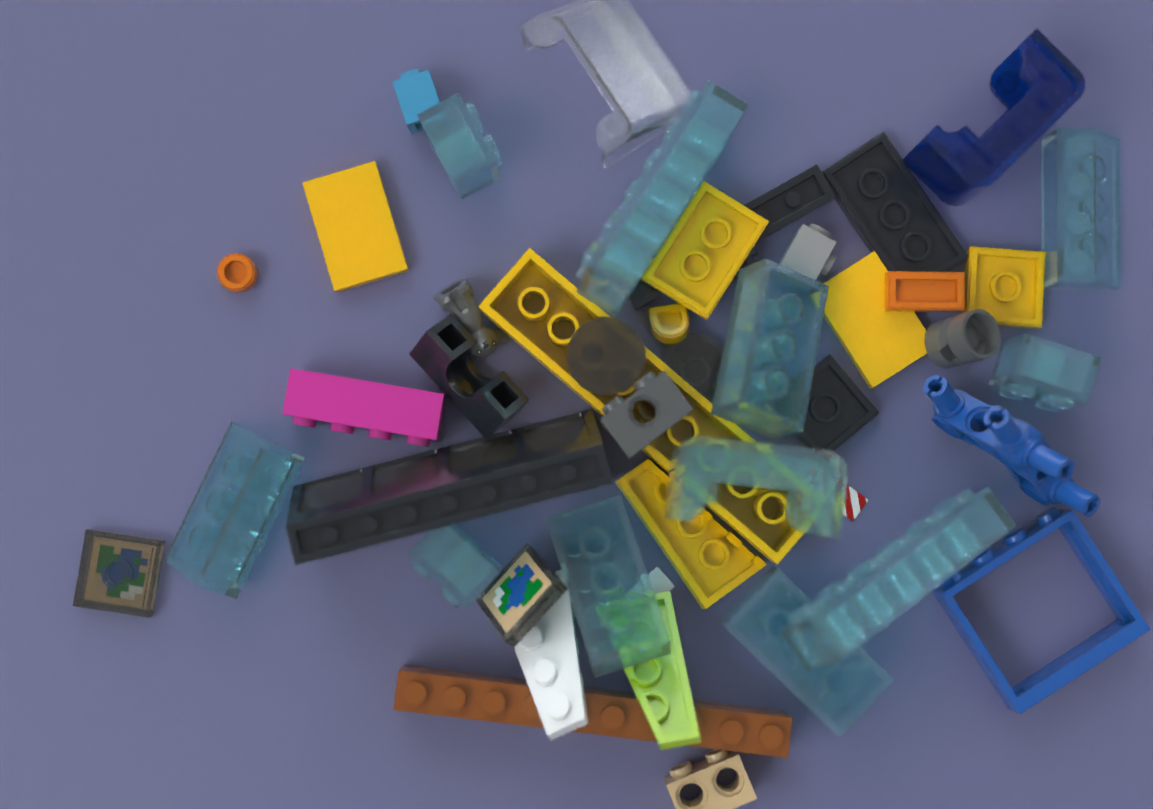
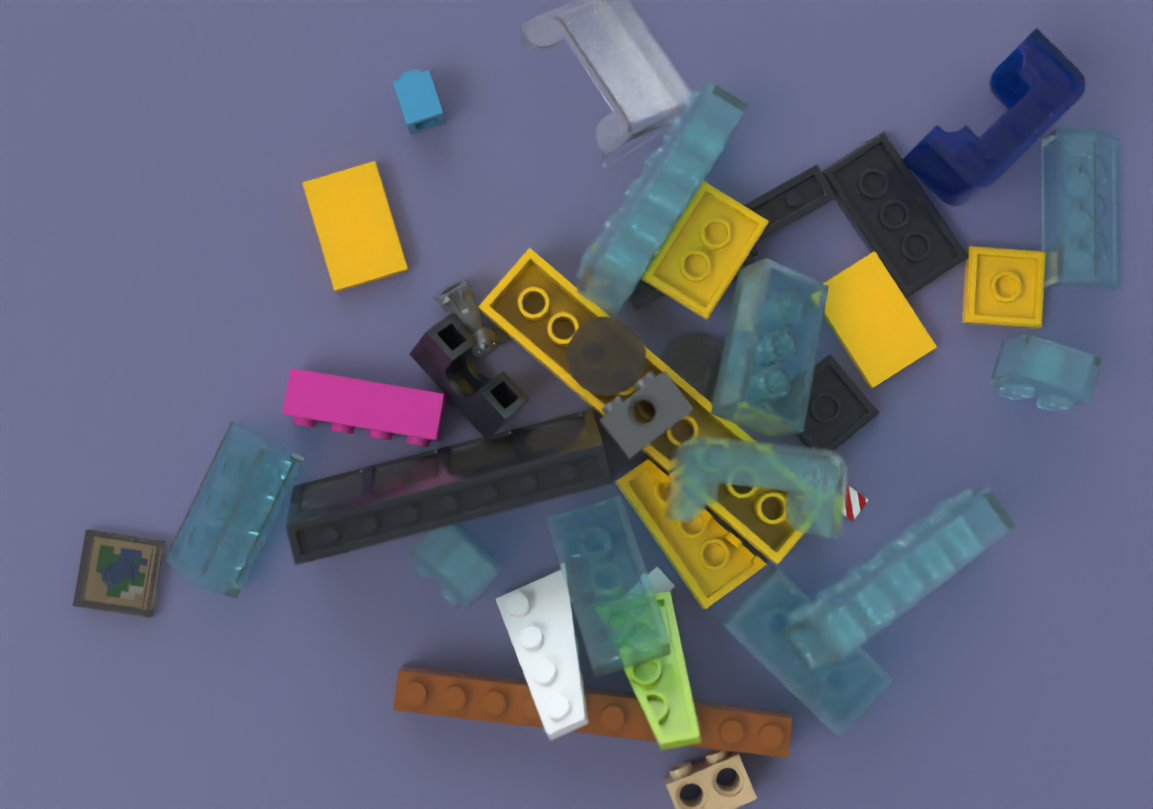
orange tile [217,253,258,293] -> none
clear light blue brick [417,92,503,200] -> none
tile [476,543,568,648] -> none
yellow tile [648,303,689,344] -> none
light grey brick [775,224,837,288] -> none
orange tile [885,271,965,312] -> none
blue pin [923,375,1101,517] -> none
dark grey wheel [925,309,1001,369] -> none
blue window [932,507,1151,715] -> none

